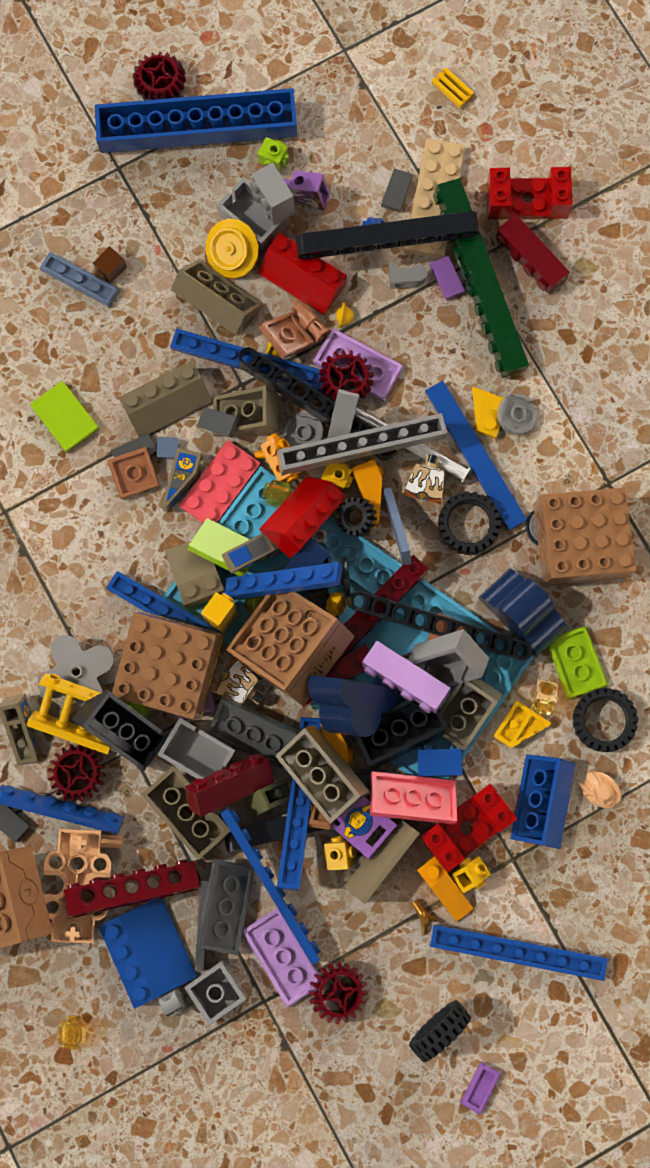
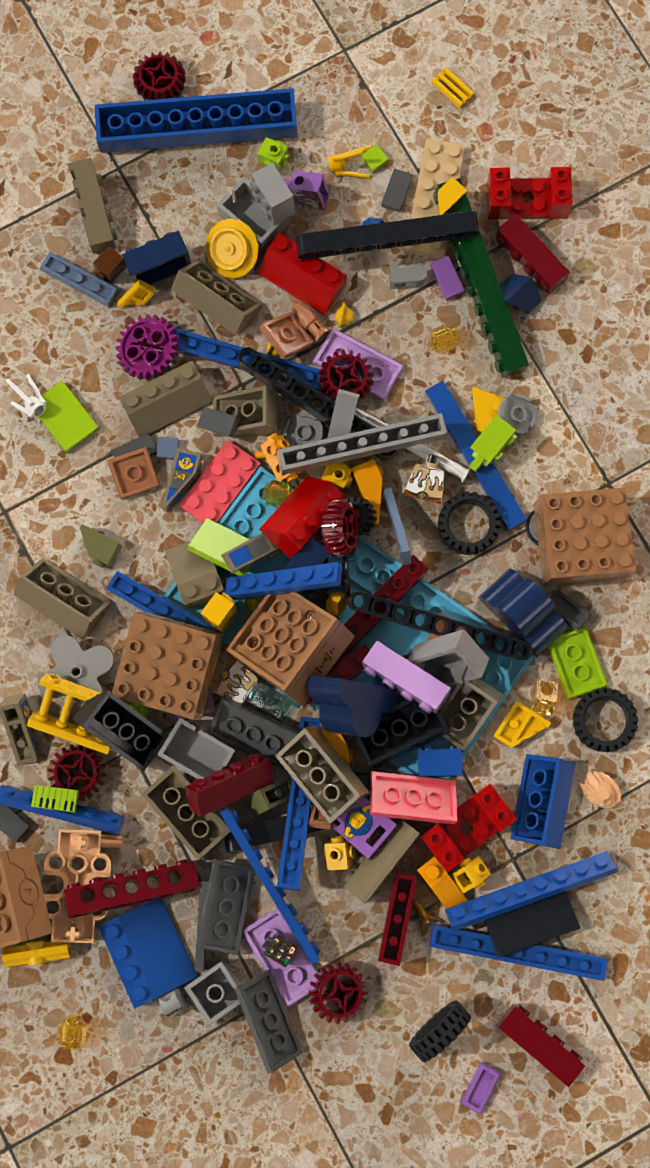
none -> yellow piece [2,940,72,967]
none -> white plant [6,374,47,418]
none -> dark tan slope [14,558,111,639]
none -> lime tile [31,785,79,813]
none -> dark tan wedge [68,158,118,254]
none -> olive slope [80,524,122,568]
none -> magenta gear [115,314,180,380]
none -> yellow tile [117,279,156,308]
none -> dark blue piece [122,231,191,285]
none -> dark grey tile [234,969,303,1074]
none -> clear light blue panel [247,682,301,720]
none -> brick [262,933,298,967]
none -> dark red gear [321,499,359,557]
none -> yellow plant [328,145,372,178]
none -> lime tile [361,144,389,173]
none -> dark red brick [377,872,417,966]
none -> clear yellow head [428,323,460,354]
none -> yellow tile [437,177,467,215]
none -> blue plate [445,851,617,932]
none -> lime hinge [469,414,517,472]
none -> black tile [484,891,580,958]
none -> dark red brick [496,1004,585,1087]
none -> dark blue slope [500,274,542,314]
none -> dark grey tile [551,589,591,632]

